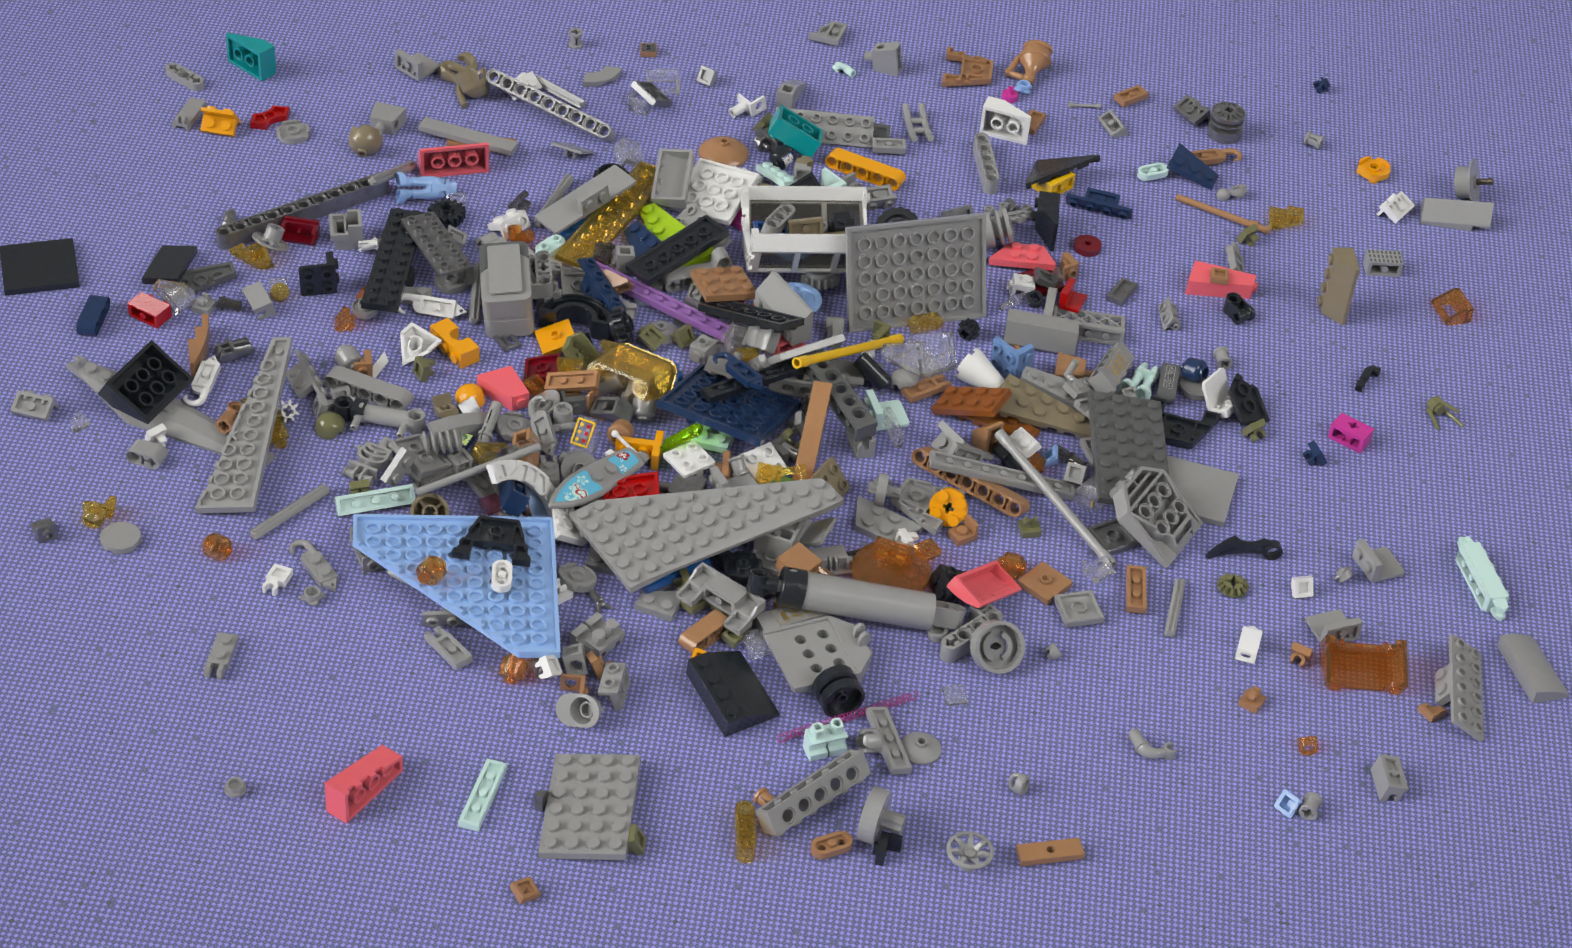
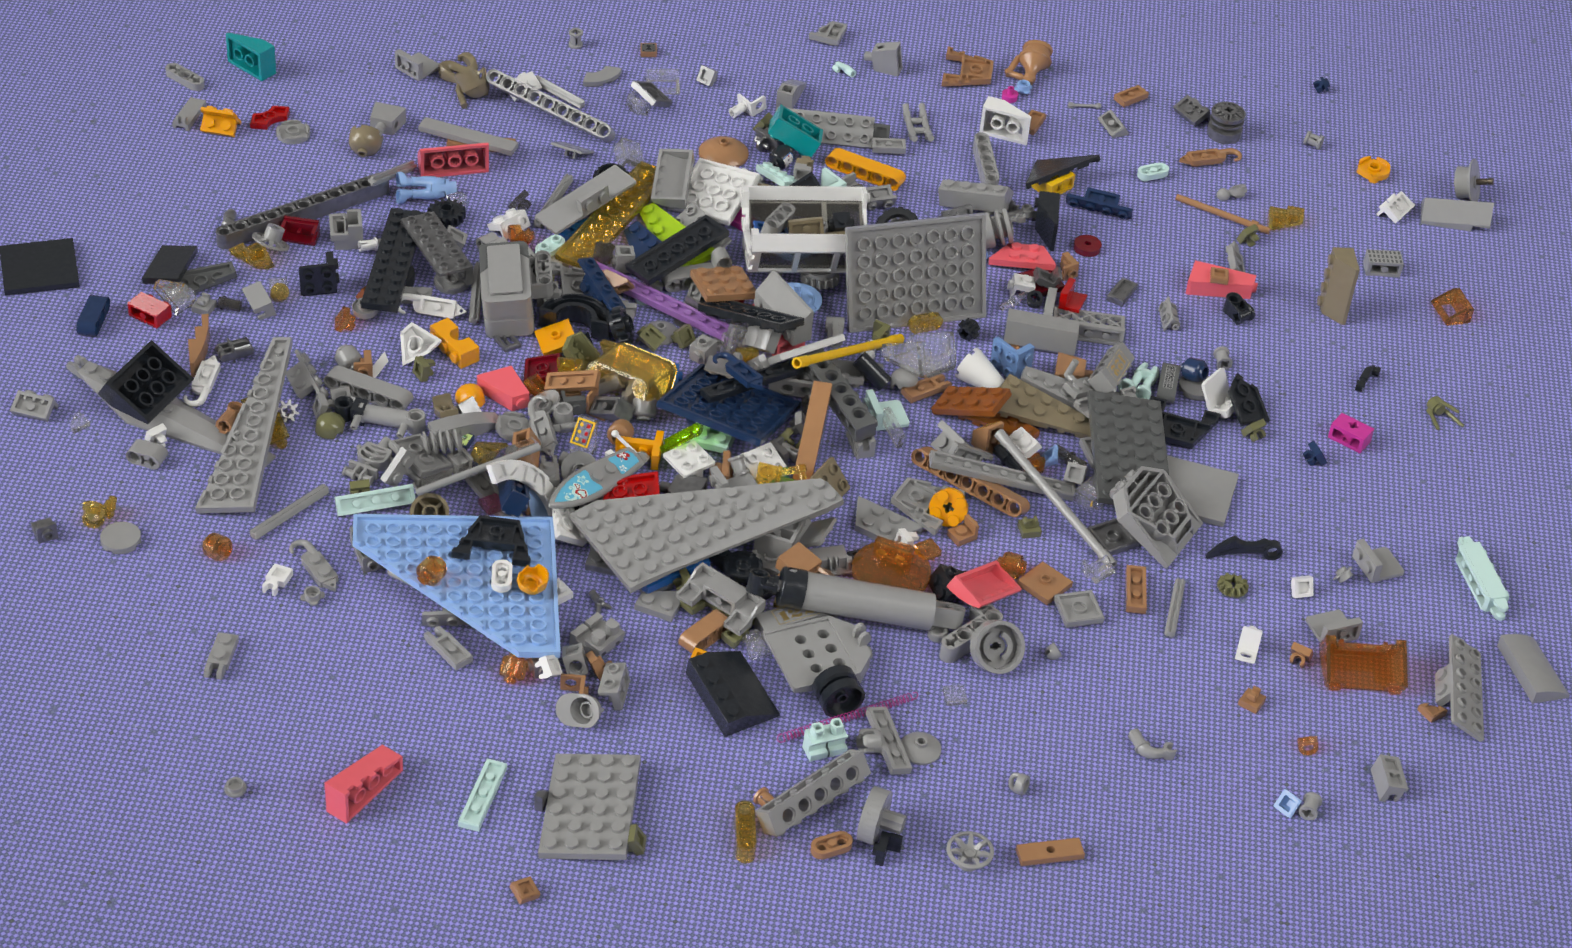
light grey pin [473,401,503,455] -> none
light grey tile [557,563,597,593] -> none
light grey pin [867,473,902,507] -> none
dark blue wing [1167,143,1219,190] -> none
none -> light orange hair [517,564,549,595]
none -> light grey slope [938,179,1014,213]

